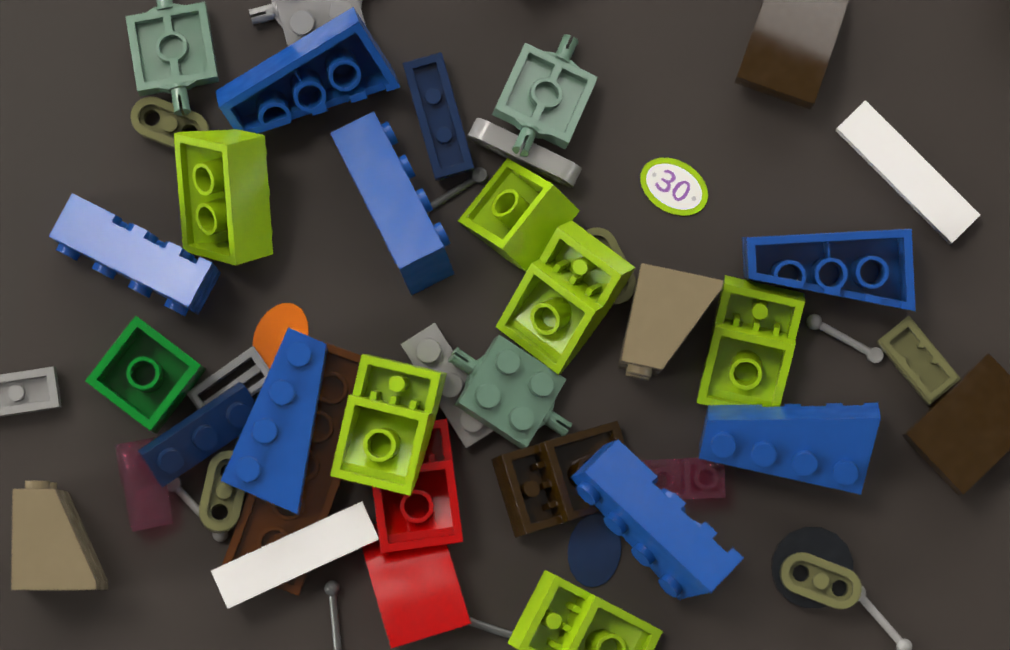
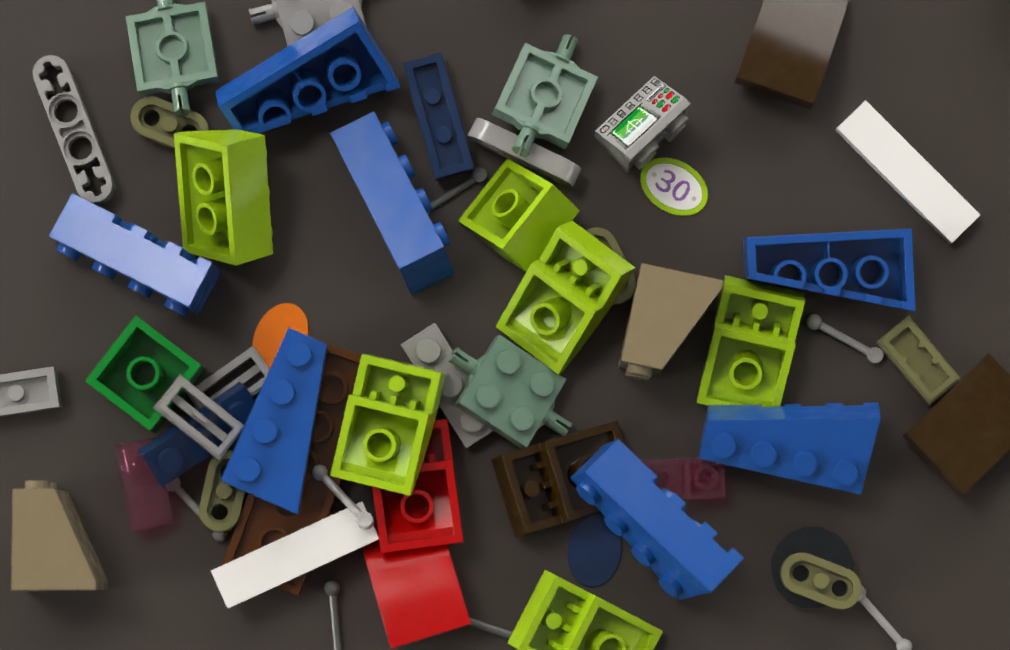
none -> light grey beam [32,55,115,205]
none -> light grey tile [153,375,244,460]
none -> light grey hinge [312,465,374,530]
none -> light grey slope [594,76,691,172]

